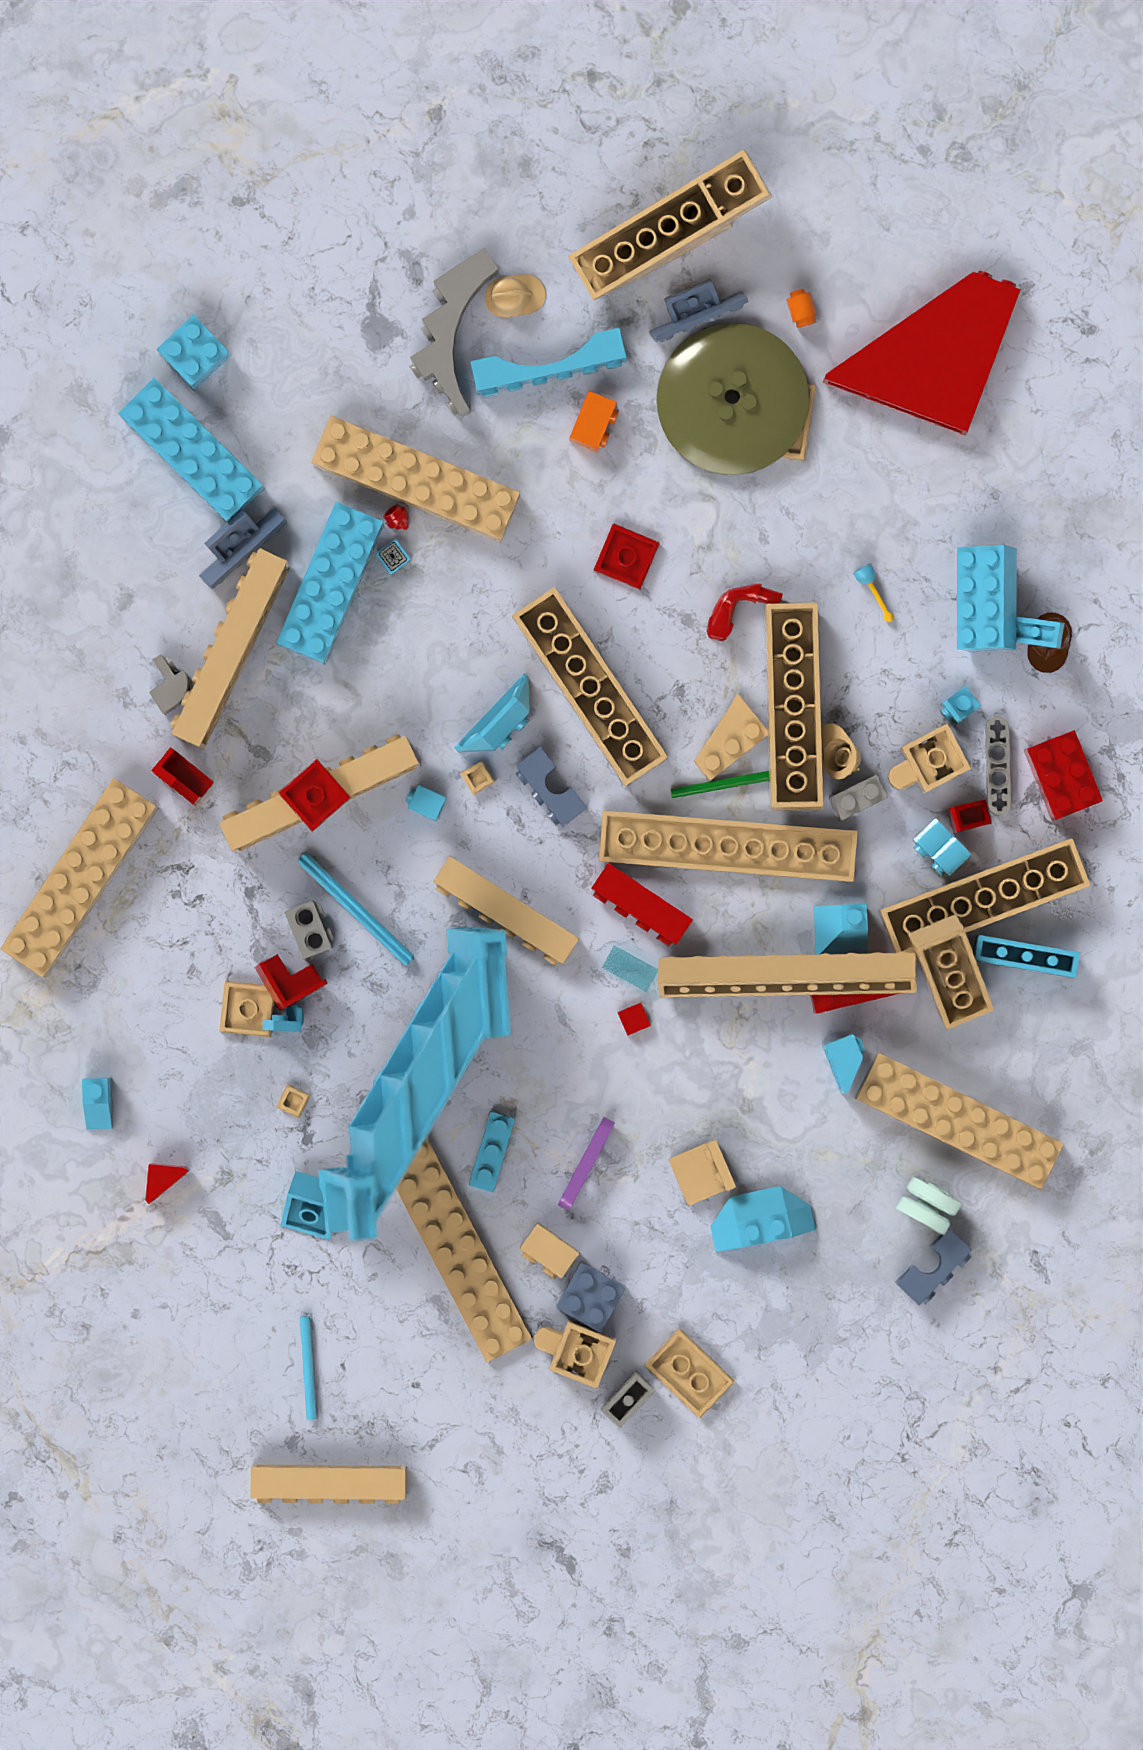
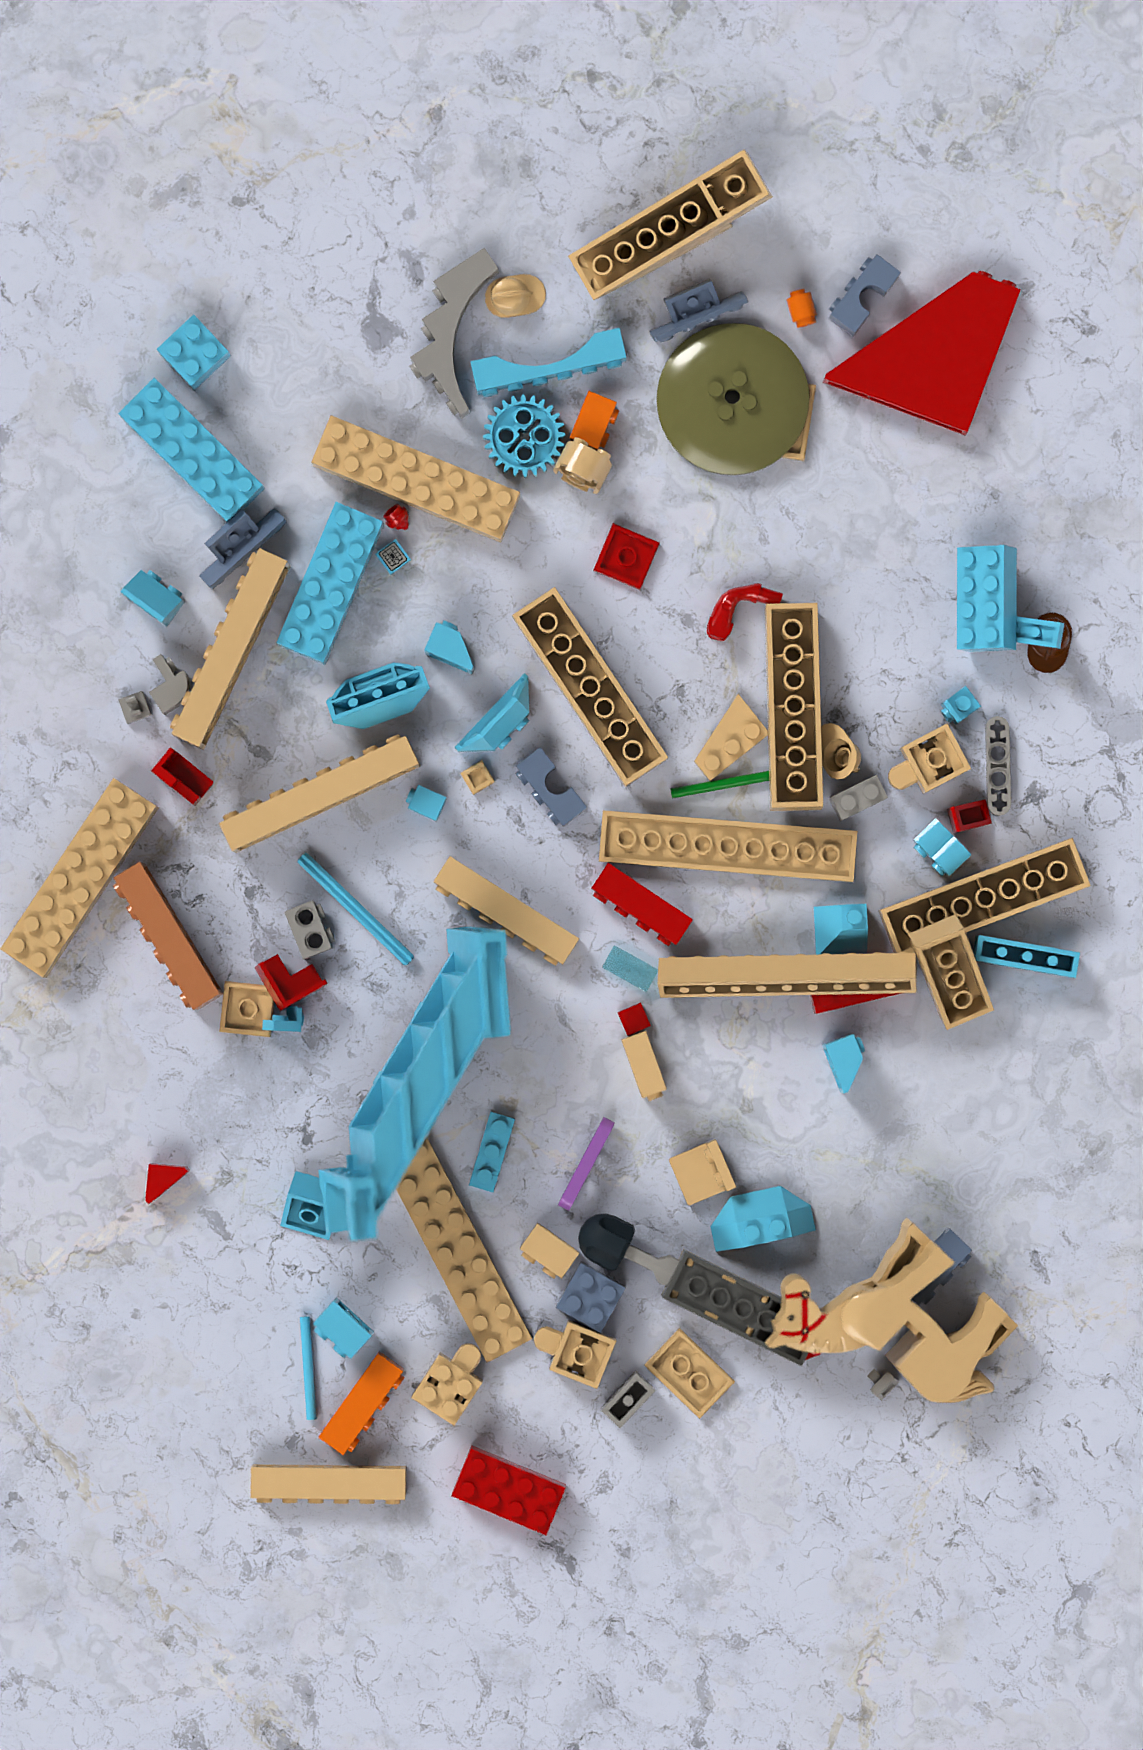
medium azure slope [82,1077,113,1130] -> none
tan tile [276,1084,311,1118] -> none
red tile [278,759,351,832] -> none
hinge [853,563,894,622] -> none
tan brick [854,1053,1064,1190] -> none
light aqua wheel [895,1177,962,1235] -> none
red brick [1024,730,1103,821] -> none
none -> nougat brick [113,862,223,1010]
none -> light grey tile [118,691,152,724]
none -> medium azure slope [120,570,185,627]
none -> medium azure brick [313,1297,374,1358]
none -> orange brick [318,1351,405,1455]
none -> medium azure wedge [326,662,430,729]
none -> tan brick [411,1343,483,1426]
none -> medium azure slope [424,620,474,675]
none -> red brick [451,1445,566,1535]
none -> medium azure gear [483,394,565,478]
none -> tan brick [553,437,612,494]
none -> dark grey piece [578,1213,821,1366]
none -> tan brick [621,1031,667,1101]
none -> tan animal [765,1218,1018,1403]
none -> sand blue arch [829,254,901,337]
none -> light grey tile [867,1369,899,1401]

